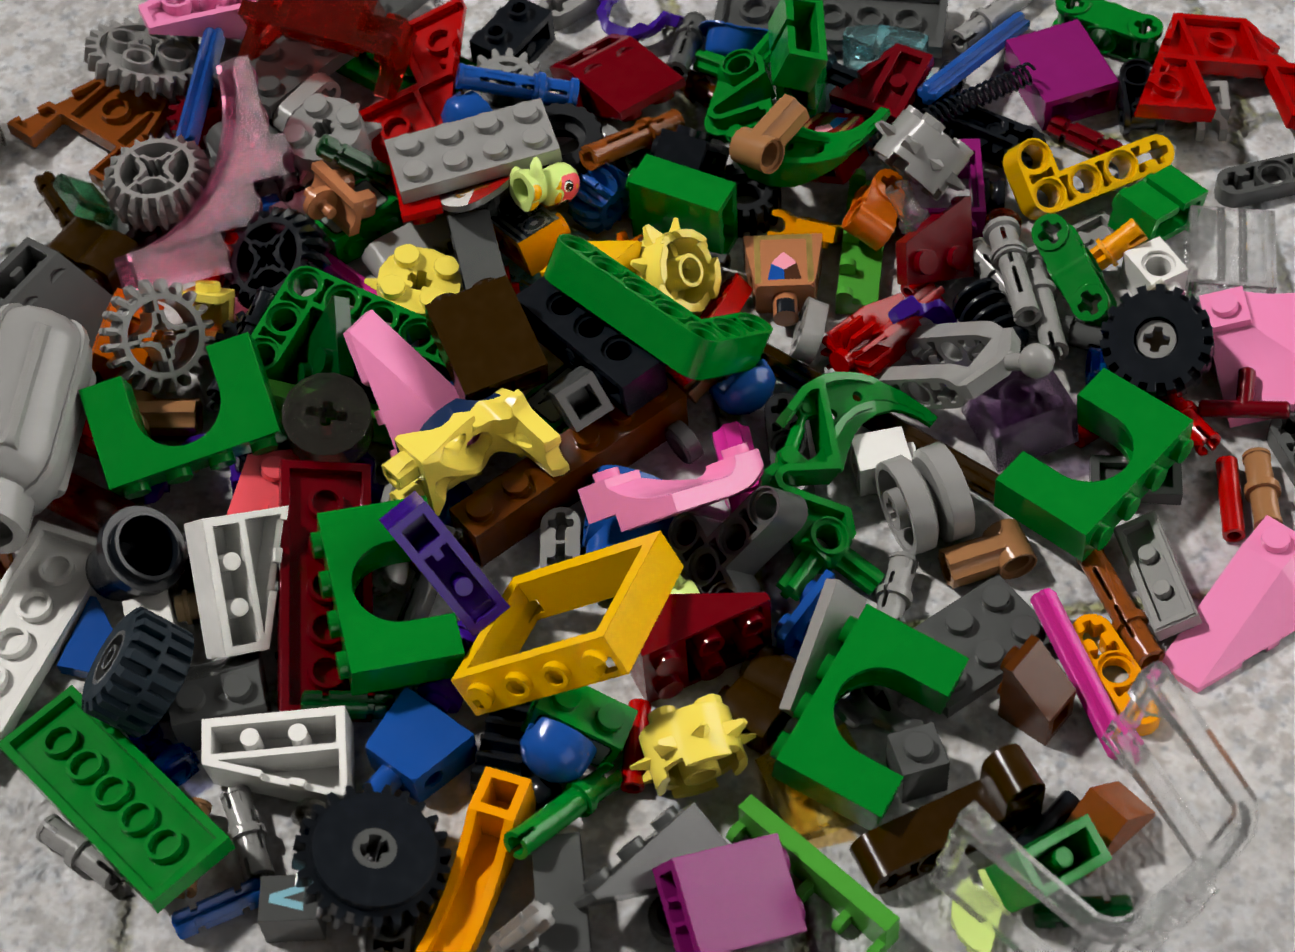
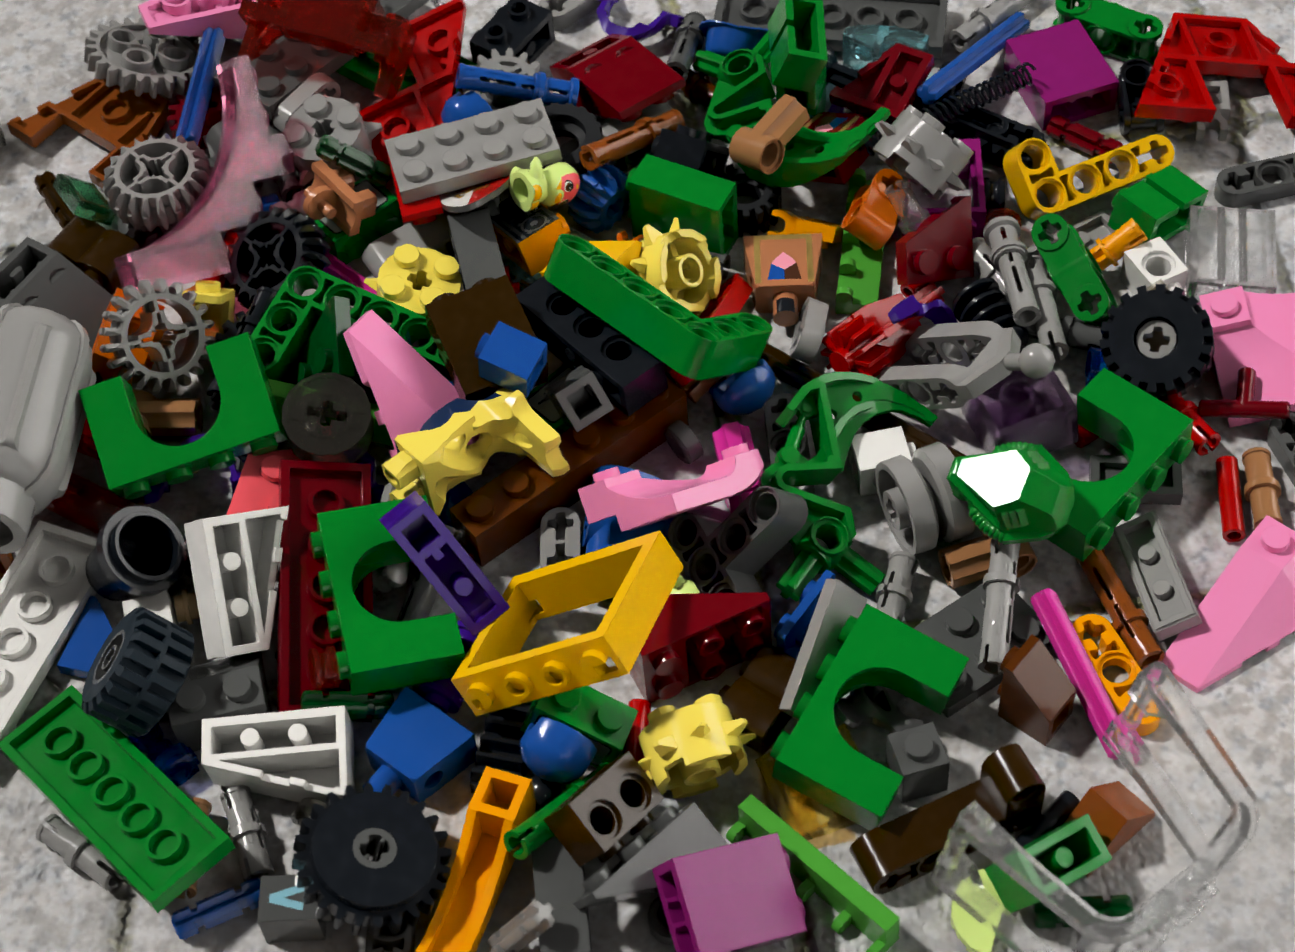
none -> clear red bush [308,646,340,690]
none -> blue brick [475,321,547,398]
none -> dark brown brick [543,751,664,867]
none -> green helmet [946,441,1074,545]
none -> light grey pin [978,538,1021,675]

